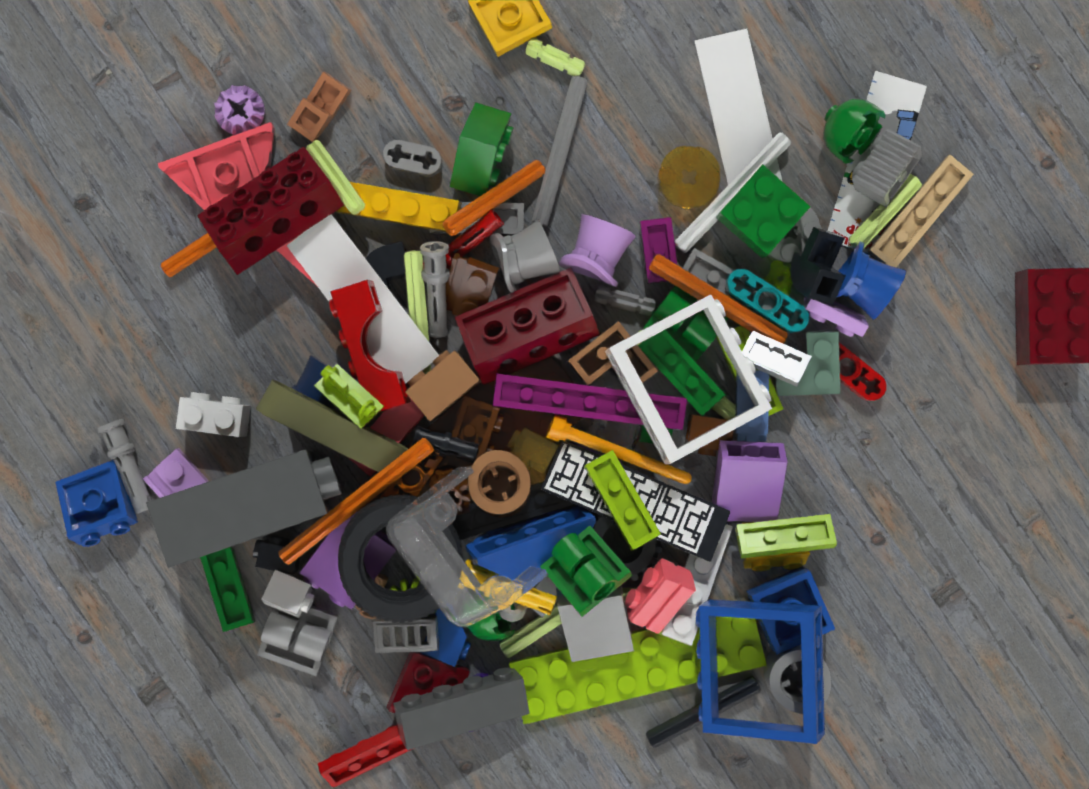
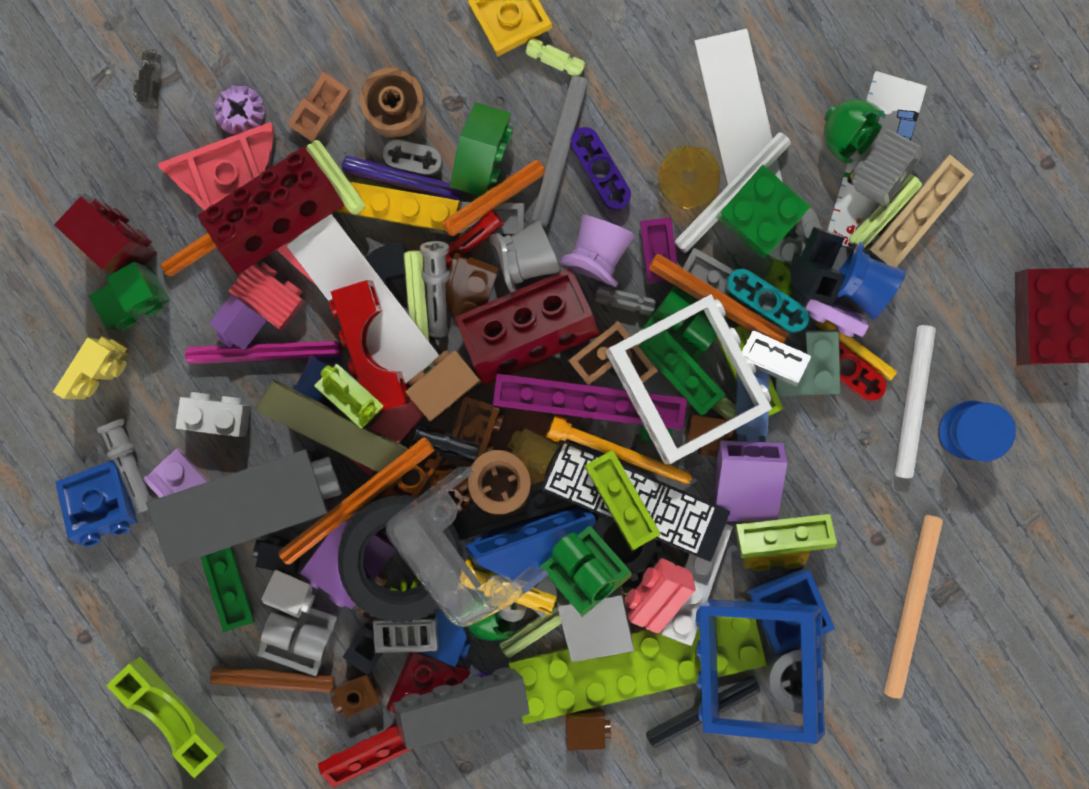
none -> light yellow plate [53,336,128,400]
none -> dark red brick [54,196,157,273]
none -> green brick [88,262,170,332]
none -> lime arch [106,657,226,778]
none -> clear smoke plate [133,49,161,109]
none -> dark pink axle [185,341,341,364]
none -> medium lavender brick [209,294,267,350]
none -> dark orange axle [210,666,335,693]
none -> coral brick [229,261,306,331]
none -> reddish brown brick [331,672,383,719]
none -> dark purple axle [342,155,463,201]
none -> black brick [342,622,390,675]
none -> medium nougat brick [359,67,426,138]
none -> reddish brown brick [566,710,611,751]
none -> dark purple beam [571,127,631,211]
none -> yellow bar [815,319,897,381]
none -> light nougat axle [884,515,943,699]
none -> white axle [895,325,936,479]
none -> blue hat [938,400,1016,462]

